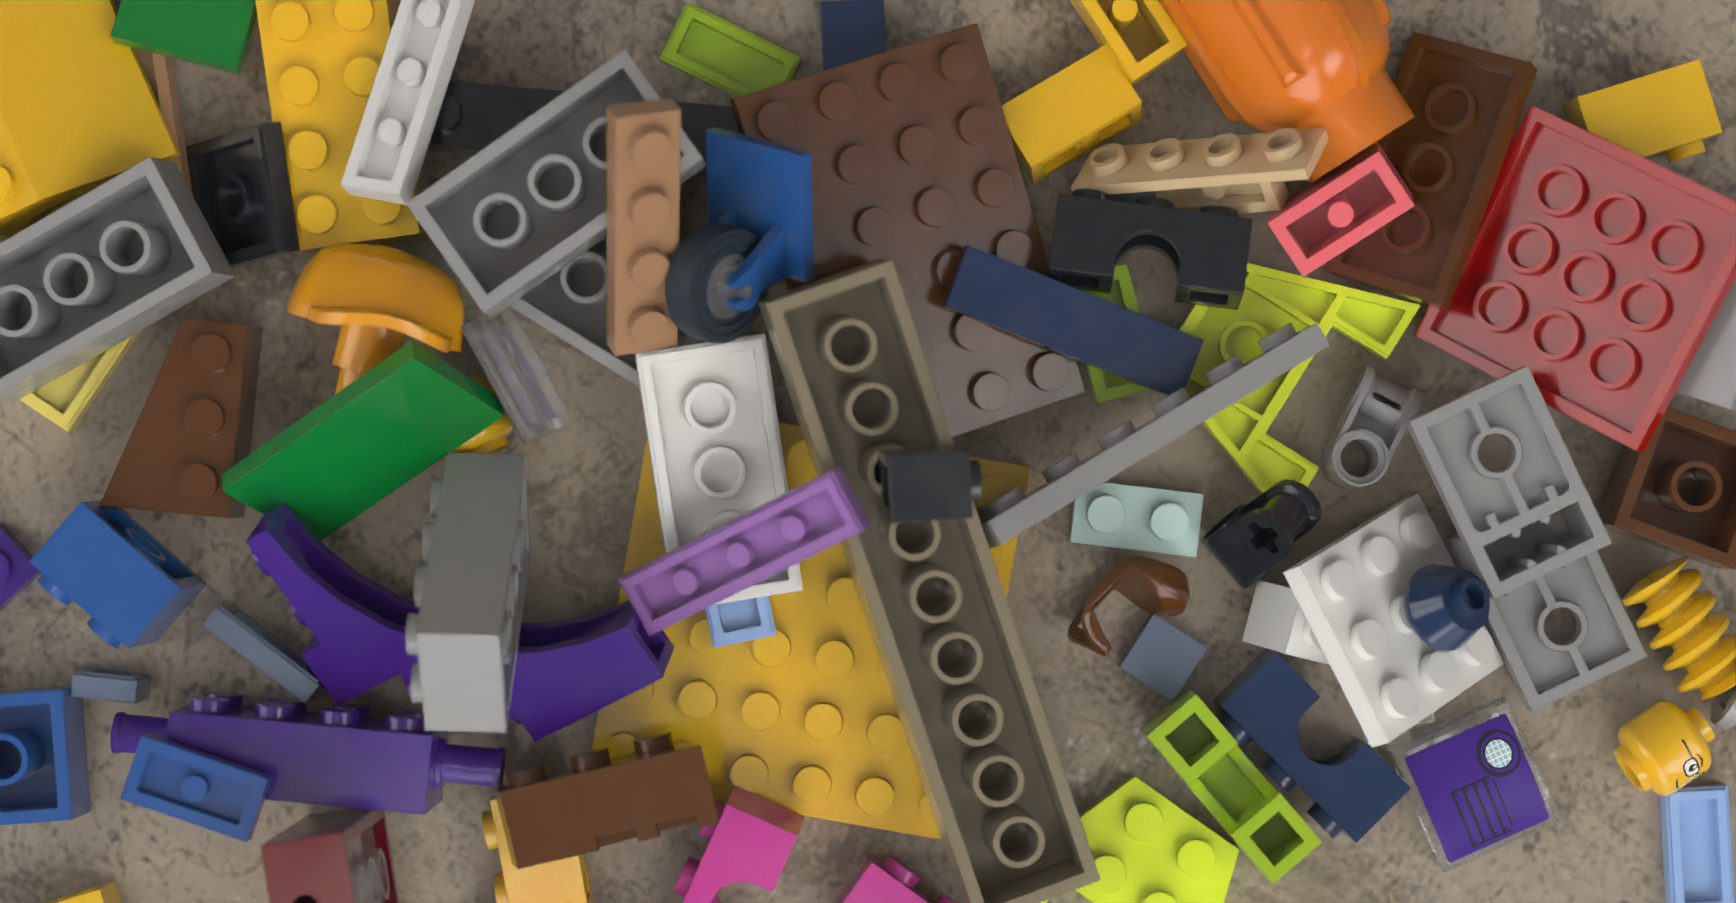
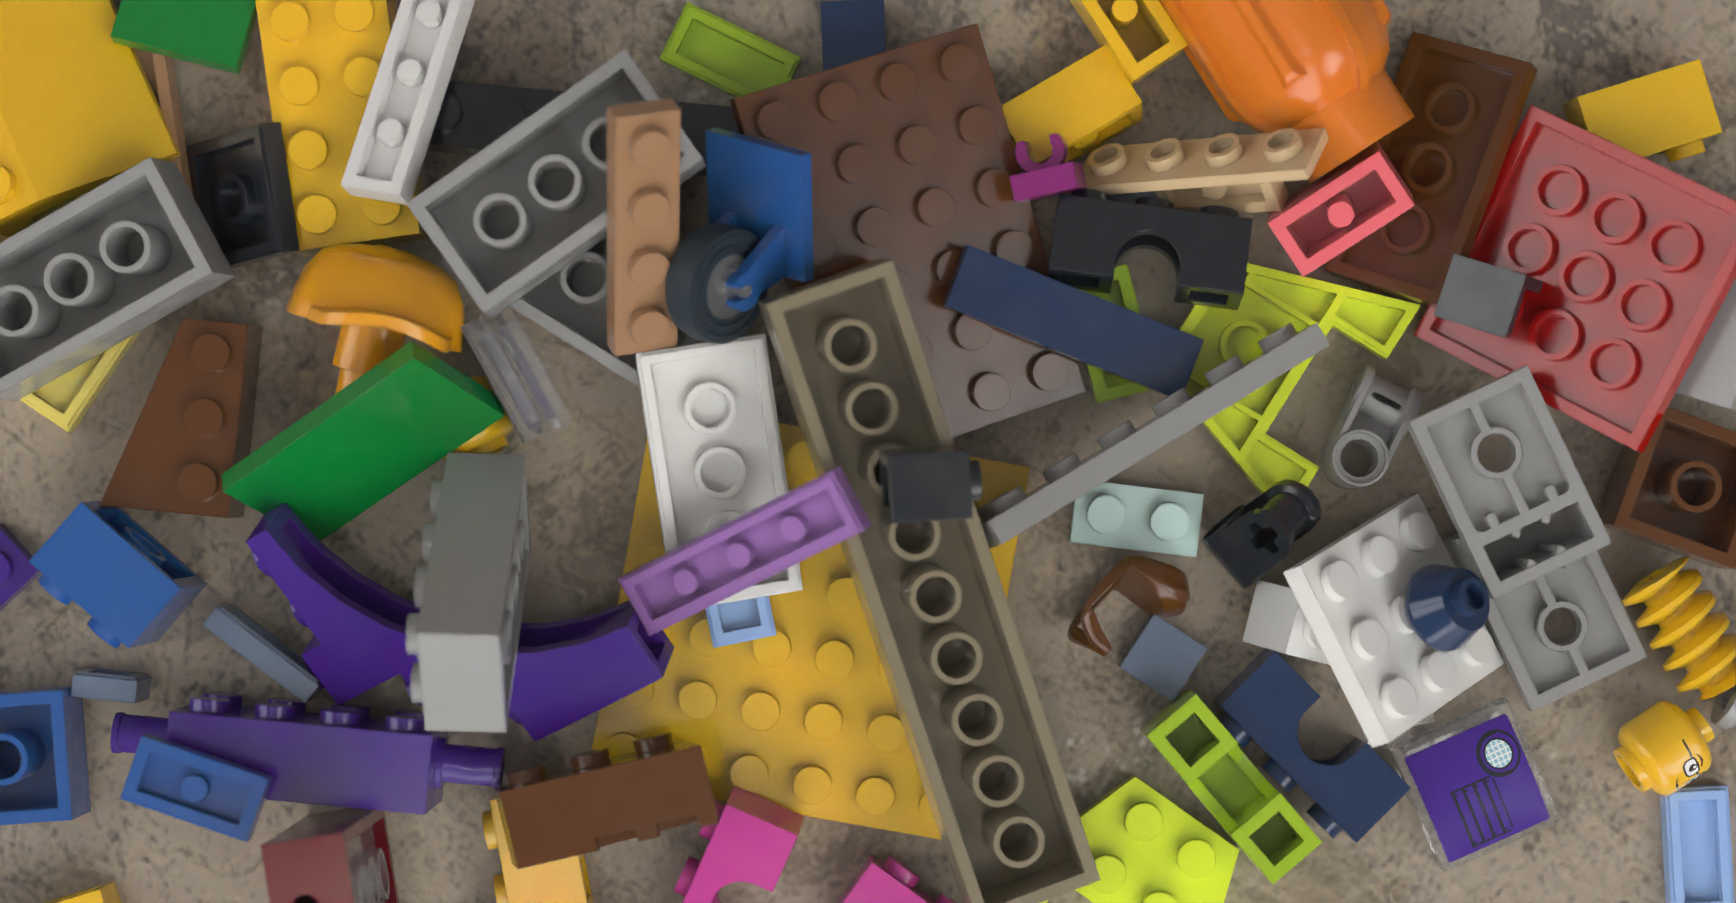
none -> magenta tile [1009,133,1087,203]
none -> panel [1434,254,1544,338]

